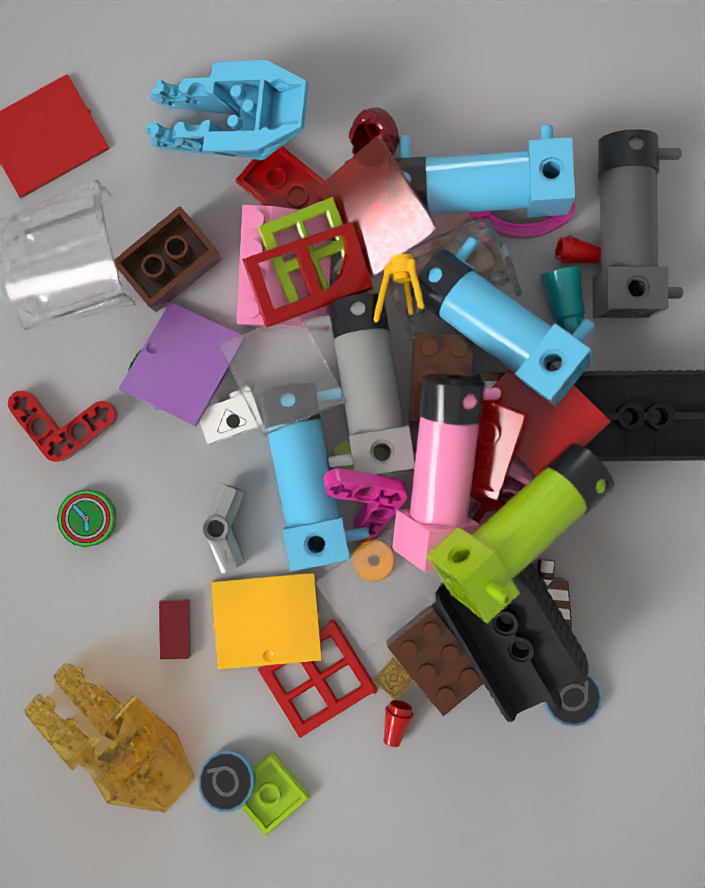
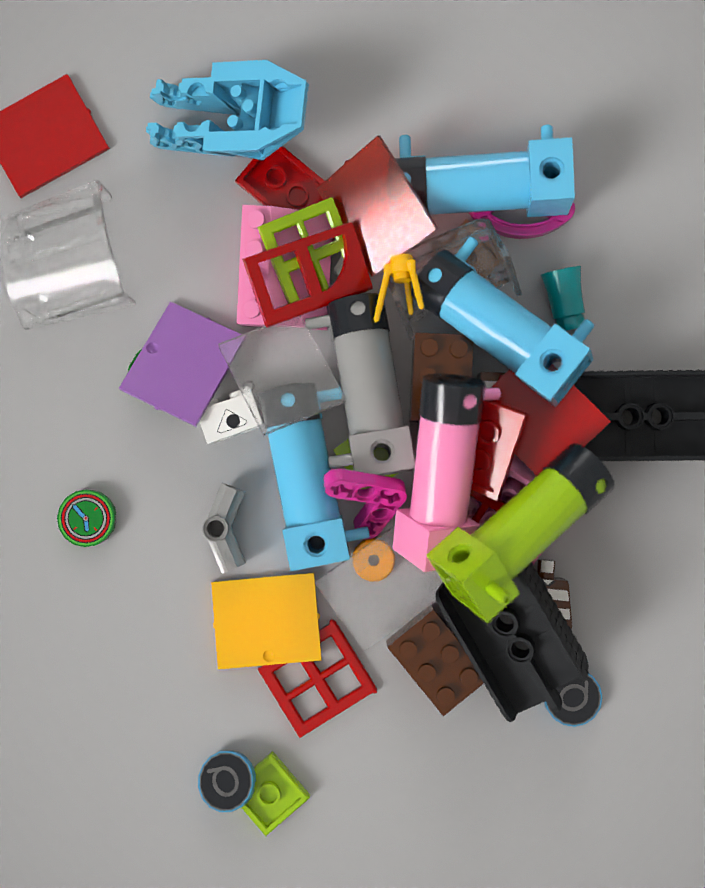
red beam [8,391,118,462] -> none
clear yellow connector [24,663,195,813] -> none
reddish brown brick [112,206,222,313] -> none
dark red tile [159,599,191,660] -> none
dark red hair [349,107,399,168] -> none
clear yellow tile [374,657,413,700] -> none
red cone [383,700,414,747] -> none
red cone [555,235,600,264] -> none
dark grey piece [592,129,683,318] -> none

